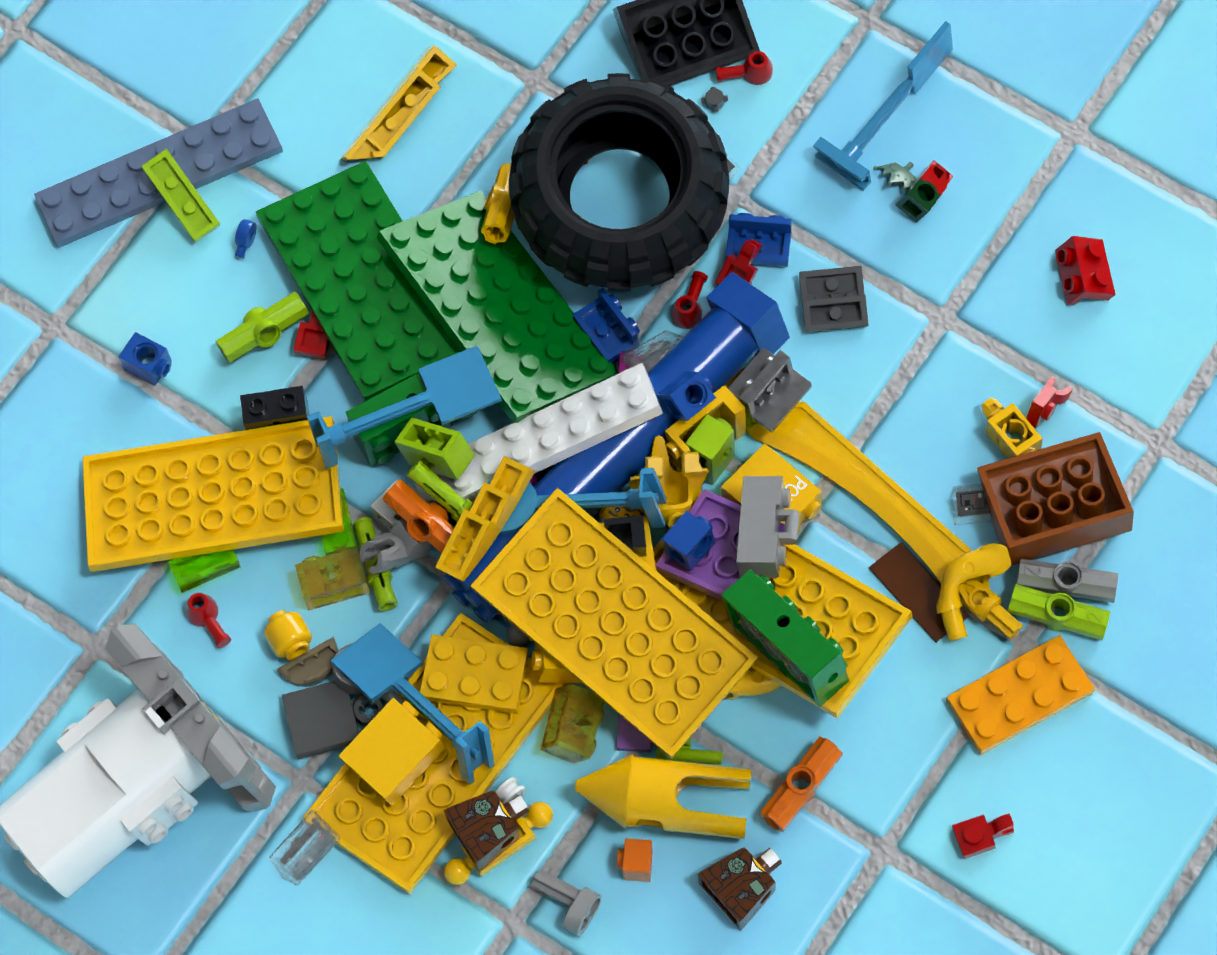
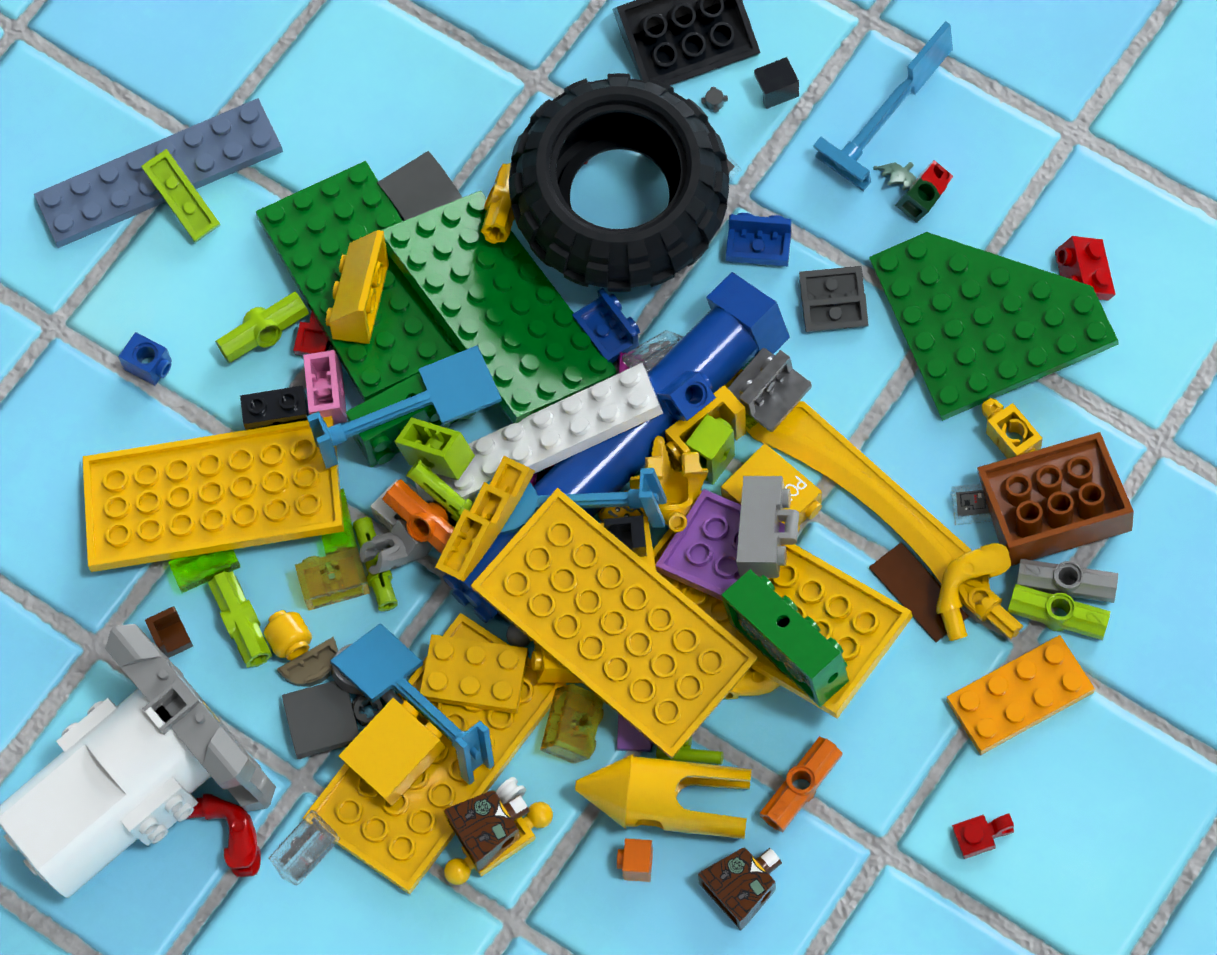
red bar [185,593,231,648] -> none
blue piece [235,219,257,258] -> none
yellow wedge [341,45,457,161] -> none
light grey piece [531,870,602,936] -> none
blue brick [661,511,716,571] -> none
red bar [671,271,708,329] -> none
red bar [715,51,773,85] -> none
red plate [715,239,763,285] -> none
plate [1026,377,1073,429] -> none
none -> reddish brown panel [145,606,193,658]
none -> red piece [186,794,261,877]
none -> lime piece [208,571,272,668]
none -> bright pink brick [303,350,347,424]
none -> yellow slope [326,230,389,344]
none -> dark grey slope [377,151,463,221]
none -> black panel [754,57,799,109]
none -> green plate [869,232,1119,421]

